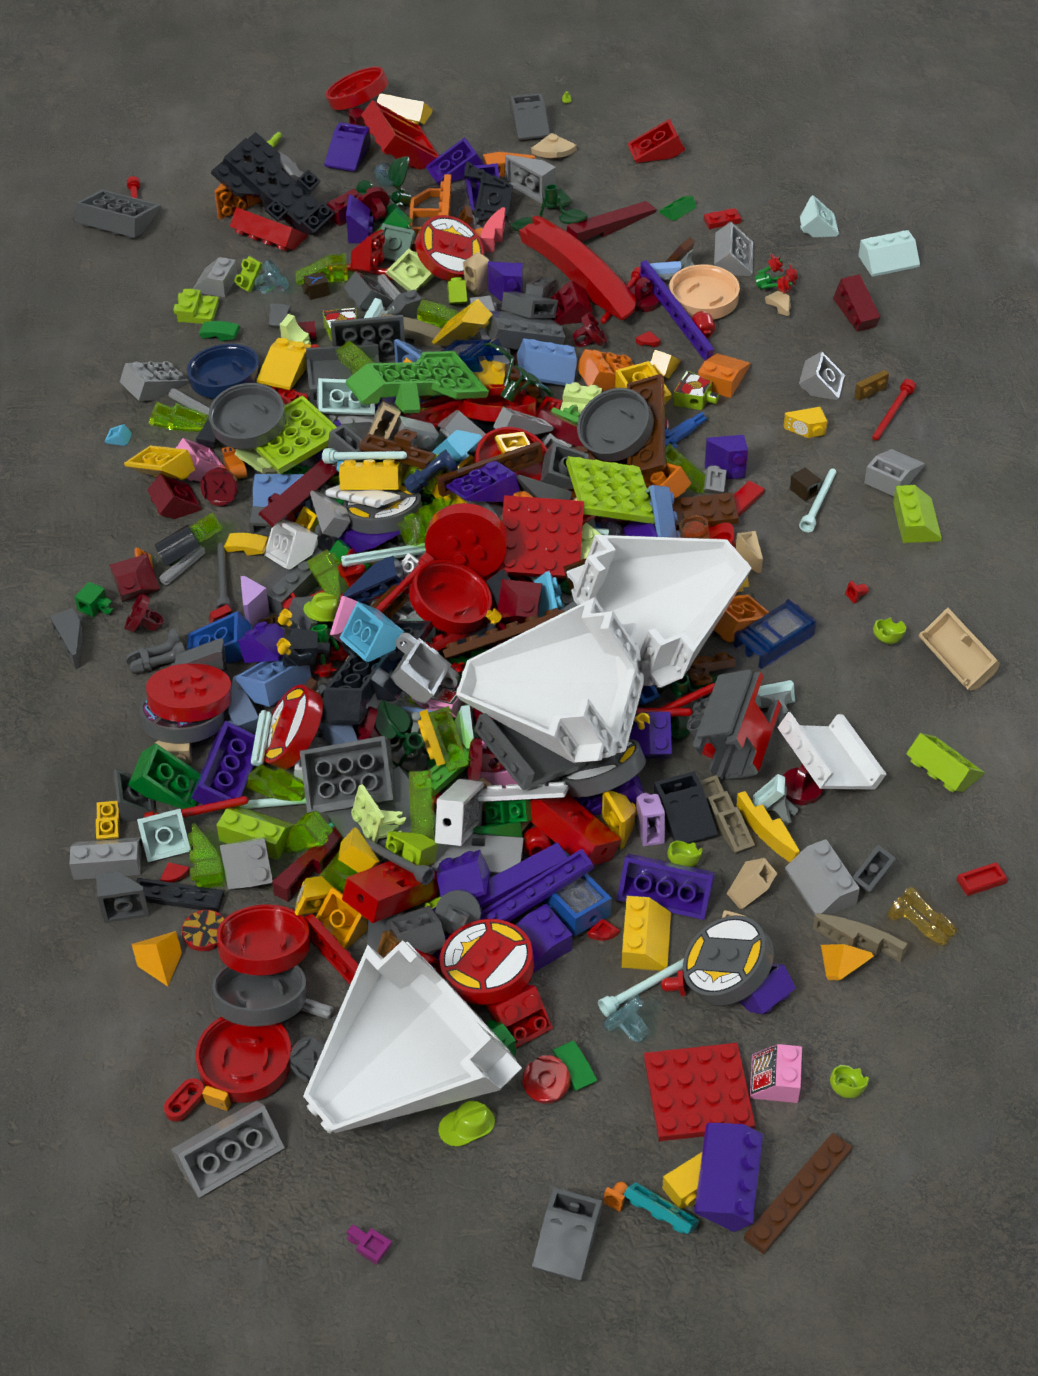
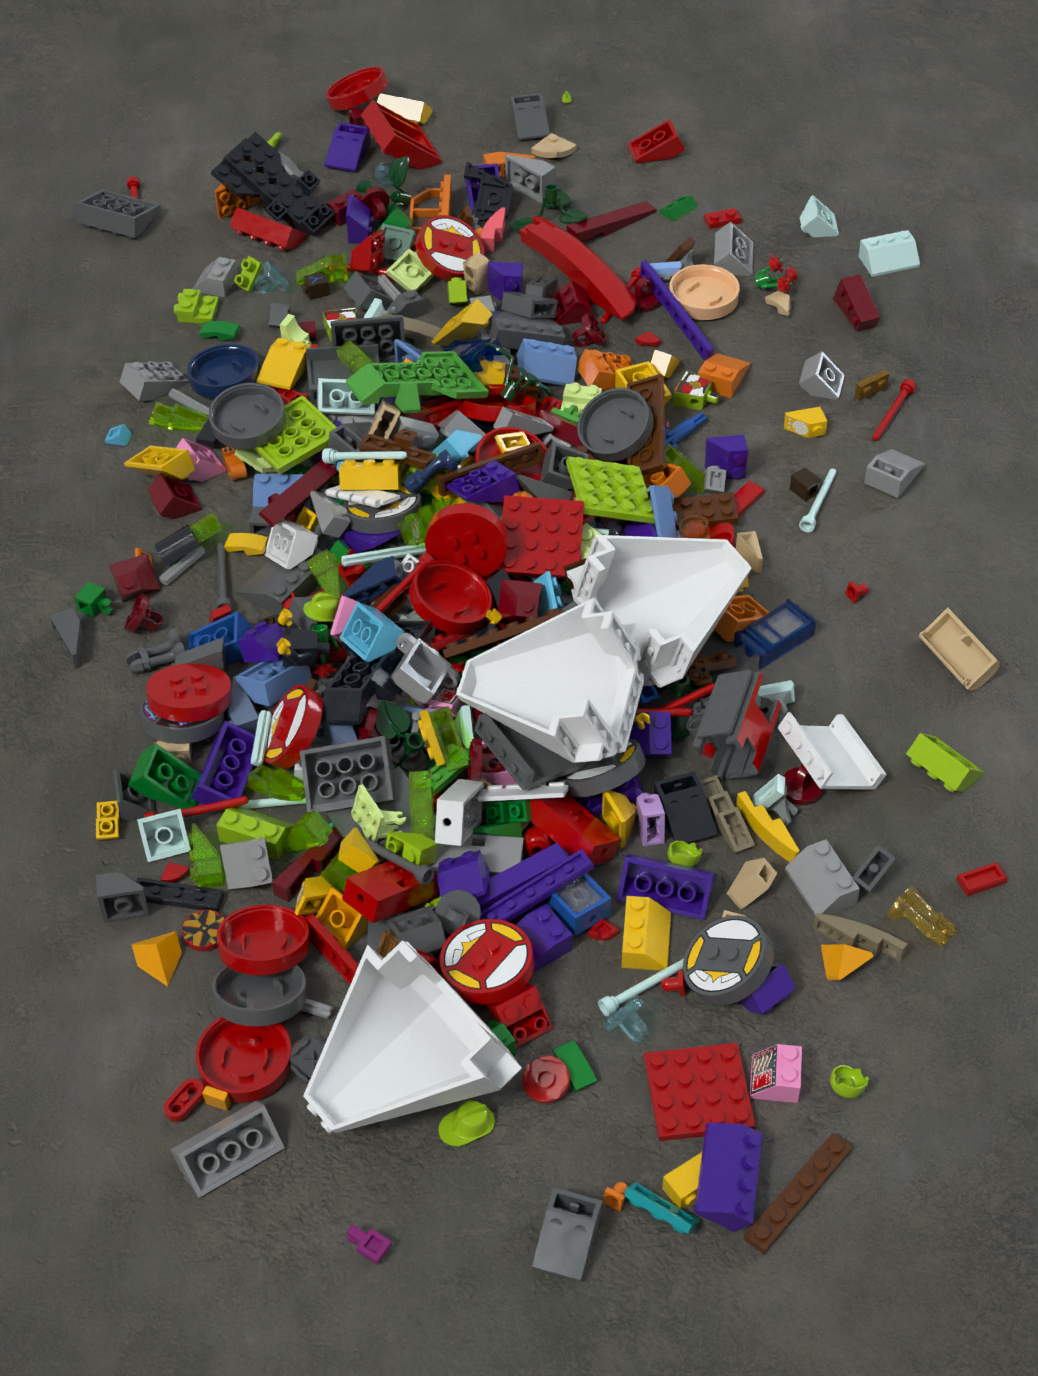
light grey slope [69,837,142,880] -> none
dark red tile [200,467,239,506] -> none
lavender slope [240,576,270,629] -> none
clear neon green slope [417,300,459,329] -> none
dark purple slope [425,137,484,185] -> none
red head [692,311,716,339] -> none
lime hair [873,617,907,645] -> none
lime slope [893,485,942,543] -> none

